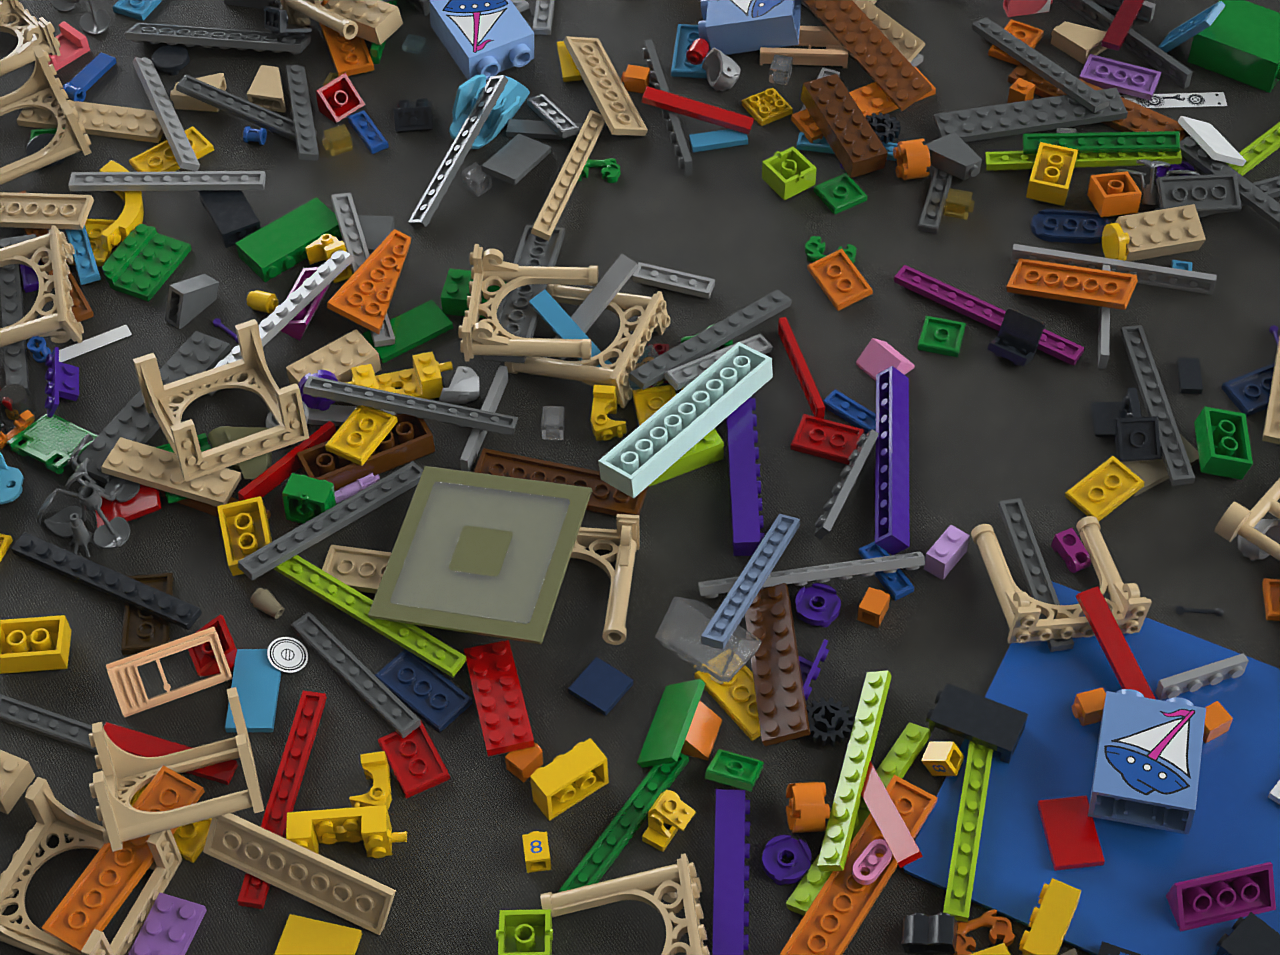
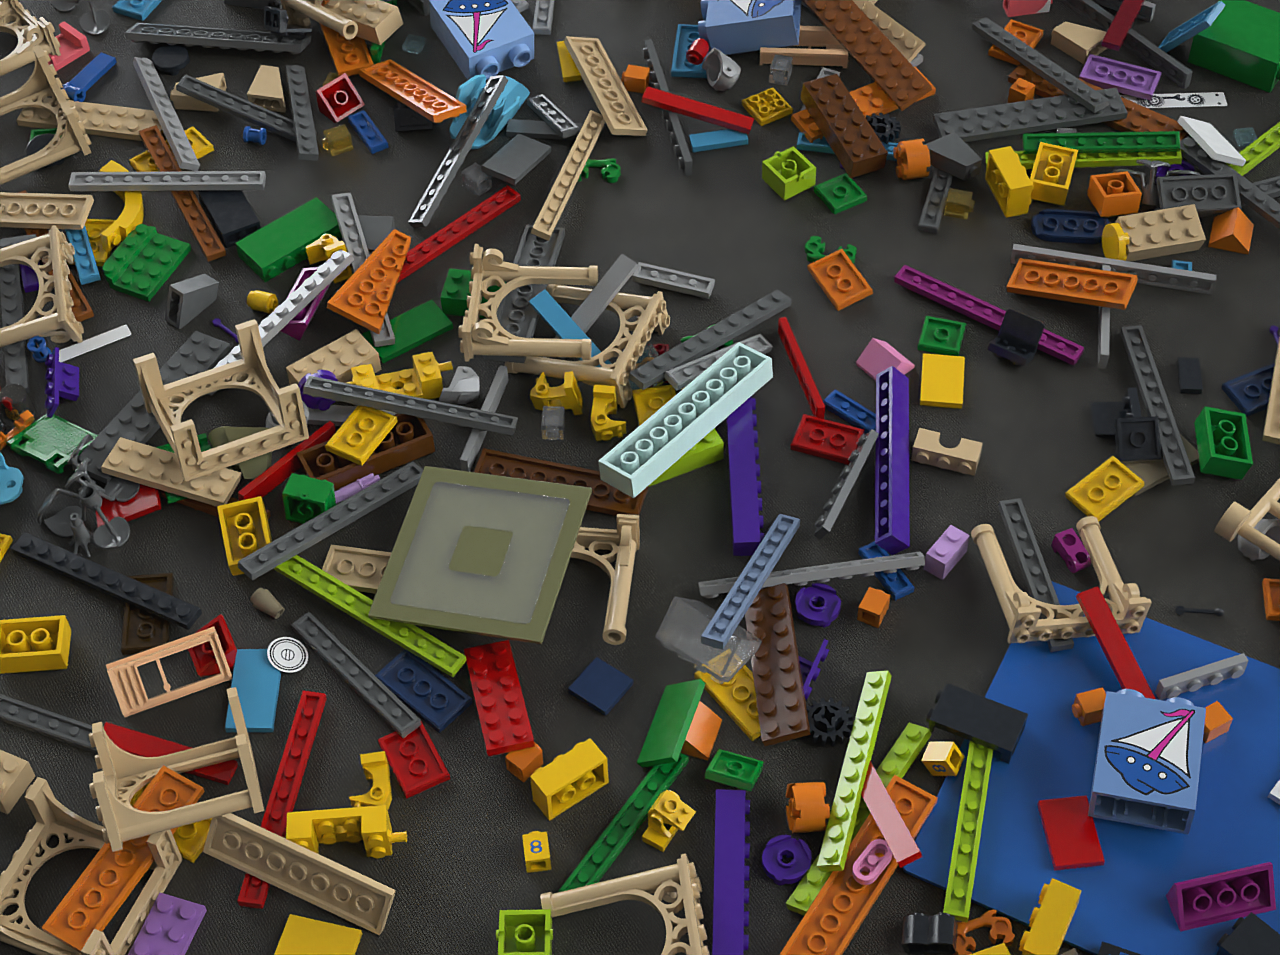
none -> dark orange plate [139,125,226,262]
none -> orange plate [359,59,467,123]
none -> red plate [397,185,521,283]
none -> yellow tile [530,371,583,415]
none -> tan arch [911,428,983,476]
none -> yellow tile [920,353,965,409]
none -> yellow brick [985,146,1034,218]
none -> orange slope [1208,207,1254,255]
none -> clear light blue tile [1233,127,1258,147]

